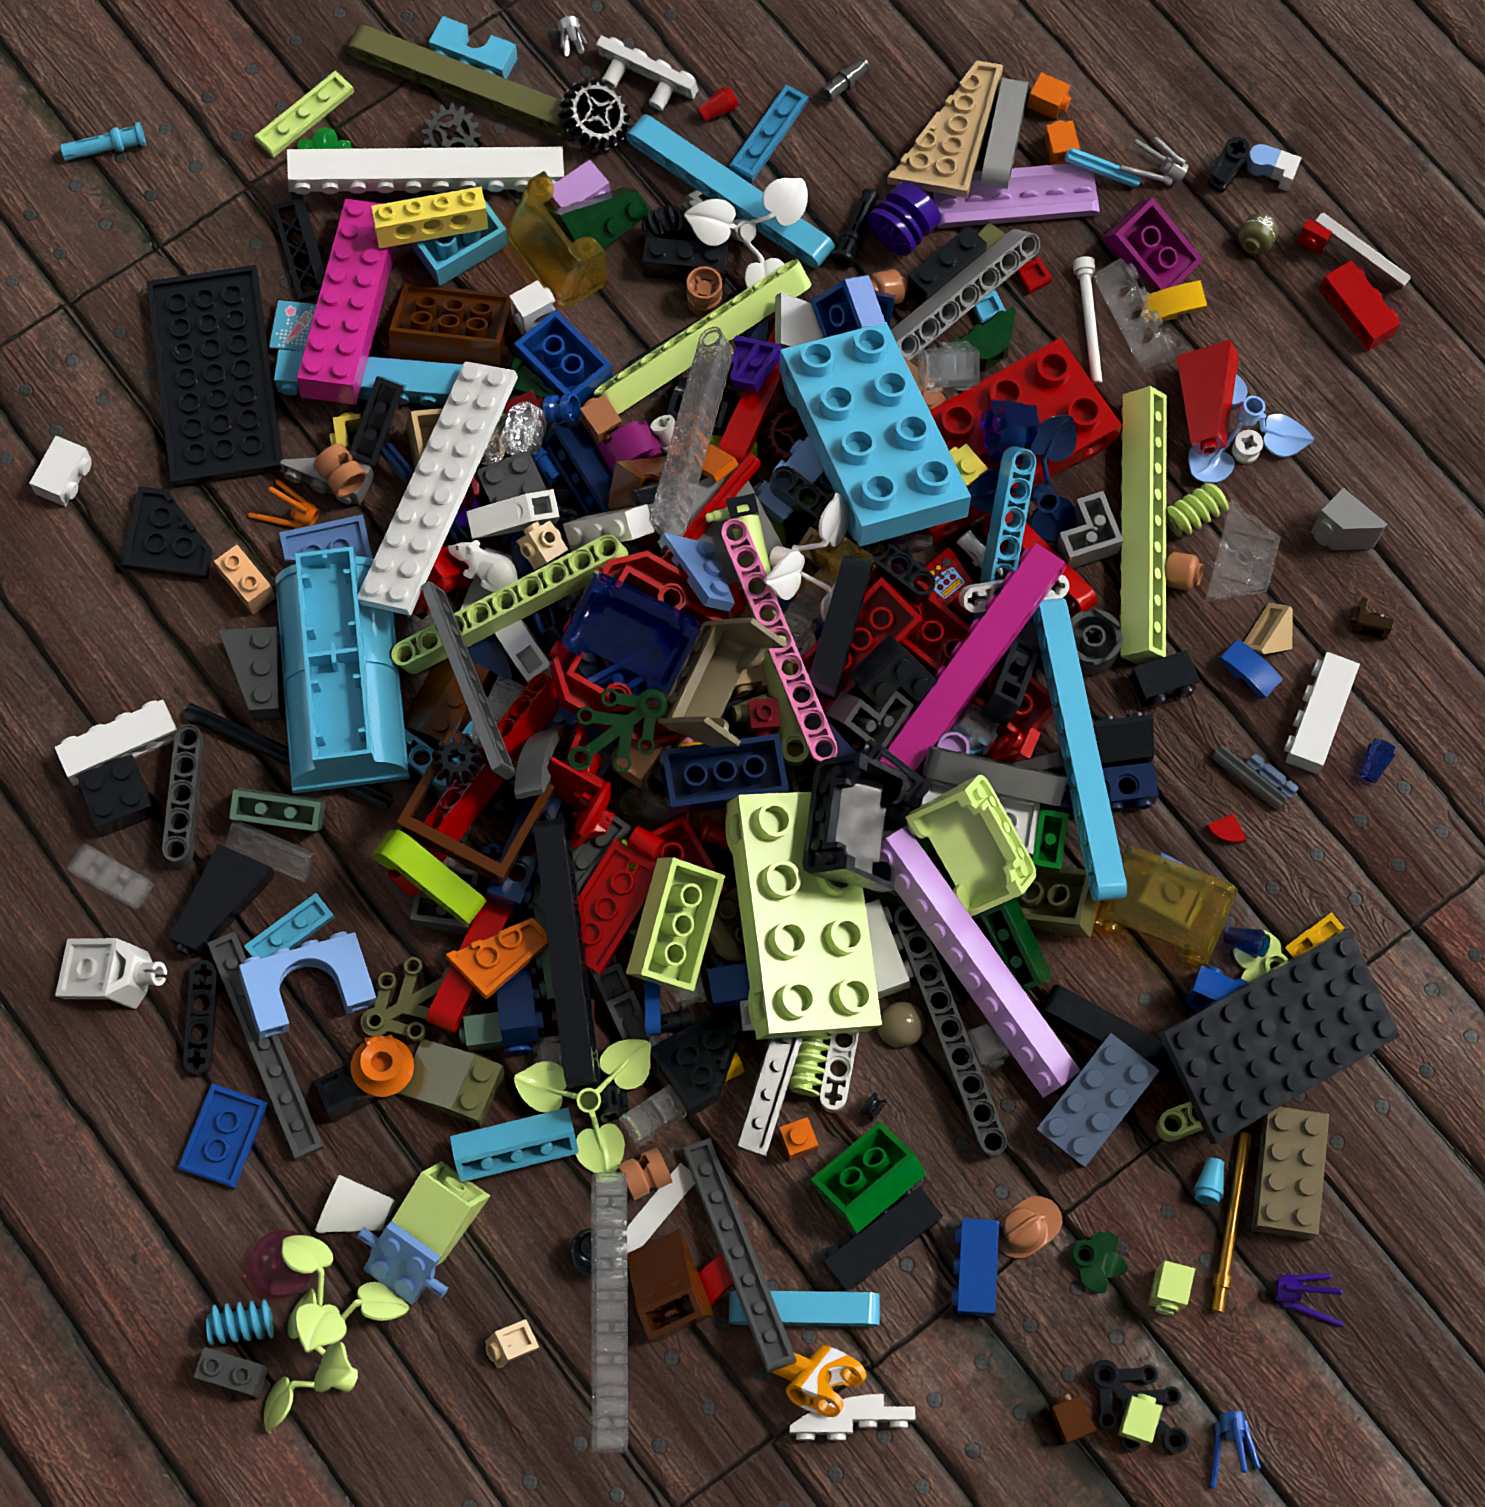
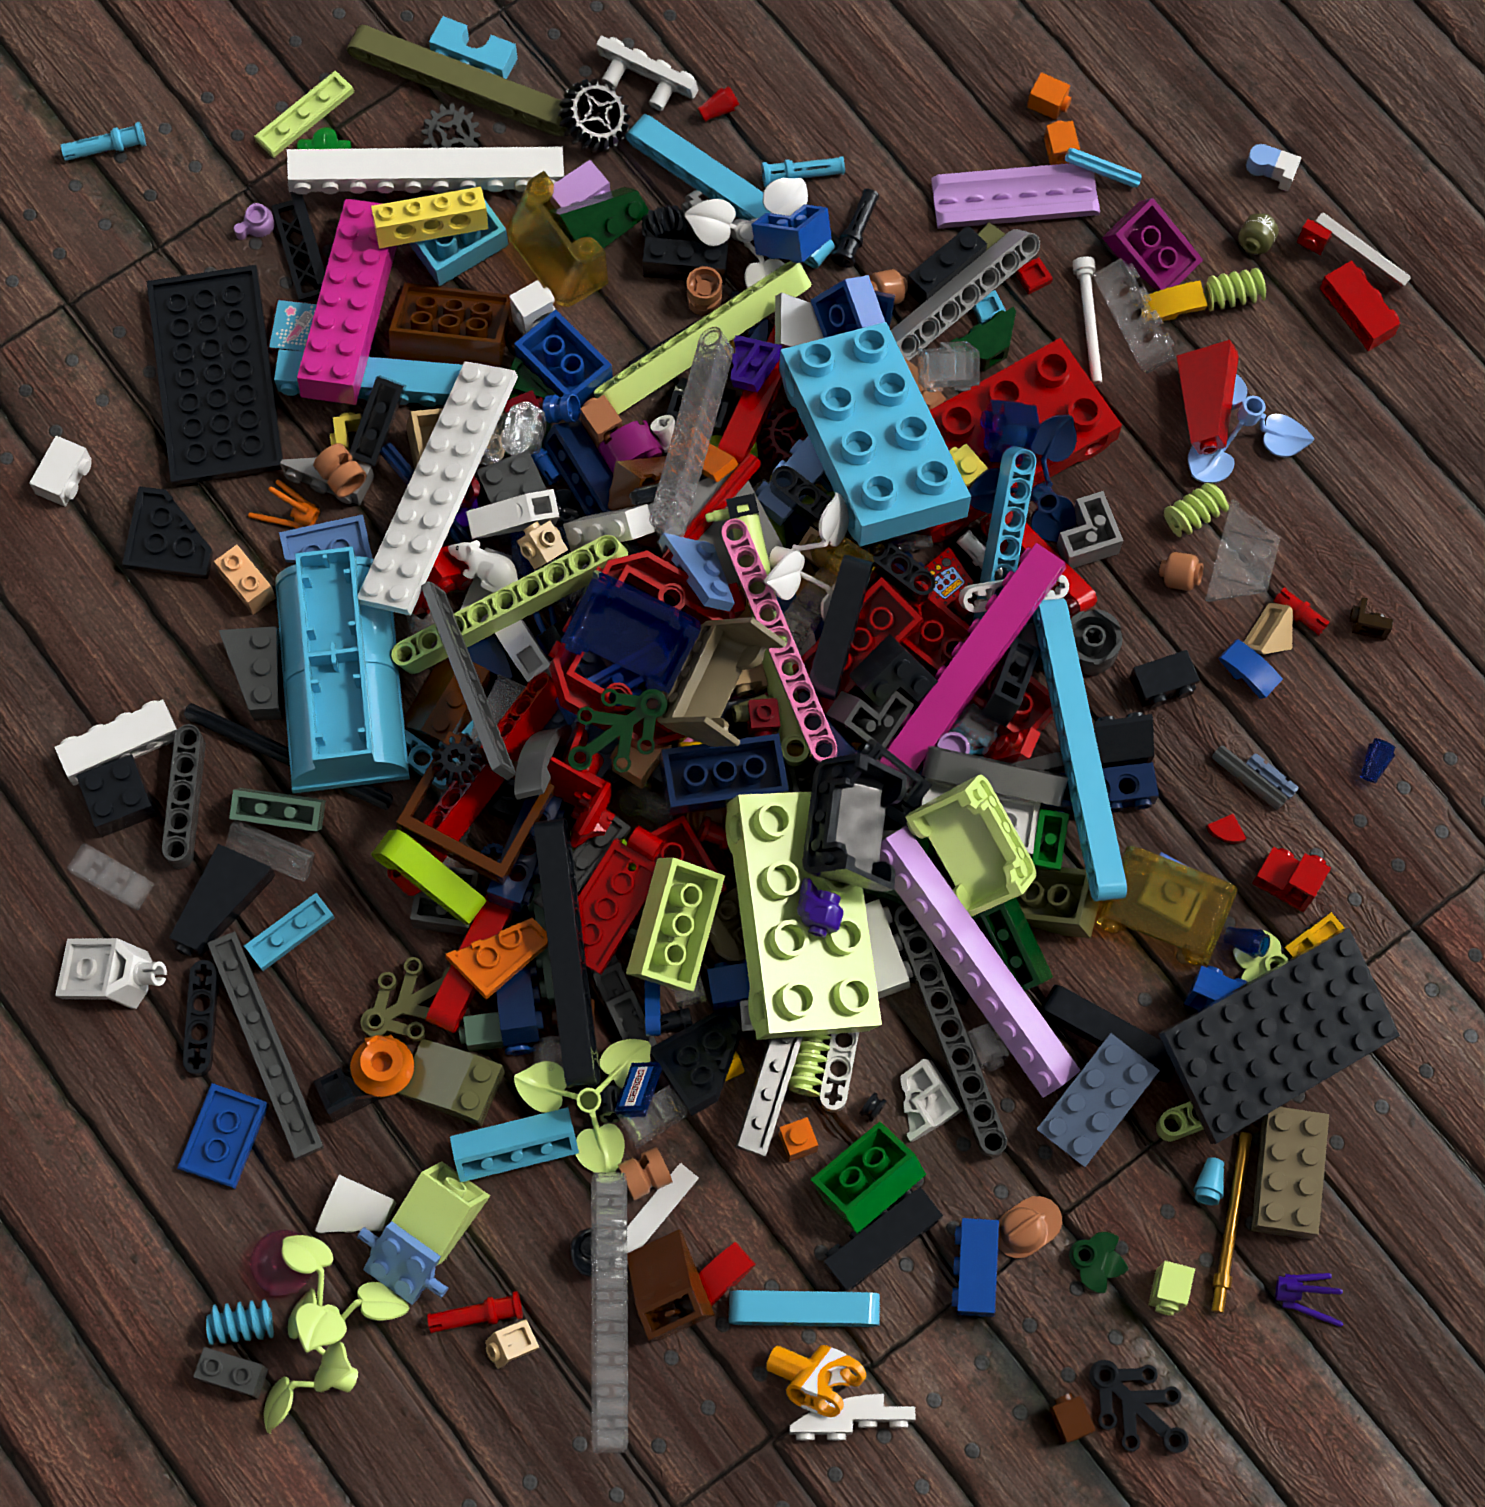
light blue arch [239,932,376,1040] -> none
flat silver piece [558,16,588,56] -> none
dark grey tile [682,1138,797,1373] -> none
dark azure tile [729,85,809,182] -> none
dark grey pin [820,56,870,102] -> none
dark purple wheel [867,181,941,256] -> none
dark tan hair [877,1002,926,1048] -> none
tan wing [887,61,1003,198] -> none
light grey beam [981,78,1029,189] -> none
yellowish green brick [1118,1393,1163,1445] -> none
light grey plant [1120,137,1188,186] -> none
yellowish green brick [1120,386,1167,665] -> none
black piece [1208,137,1250,193] -> none
blue plant [1210,1411,1261,1489] -> none
white wheel [1232,429,1263,464] -> none
white brick [1284,652,1360,774] -> none
light grey slope [1311,488,1387,550] -> none
none -> lavender piece [234,203,275,240]
none -> red pin [427,1291,523,1334]
none -> tile [615,1062,662,1118]
none -> blue brick [752,204,832,263]
none -> medium azure pin [761,157,845,187]
none -> dark purple head [797,877,844,938]
none -> white slope [900,1059,963,1142]
none -> yellowish green piece [1204,268,1266,311]
none -> red brick [1252,846,1331,913]
none -> red pin [1273,587,1330,636]

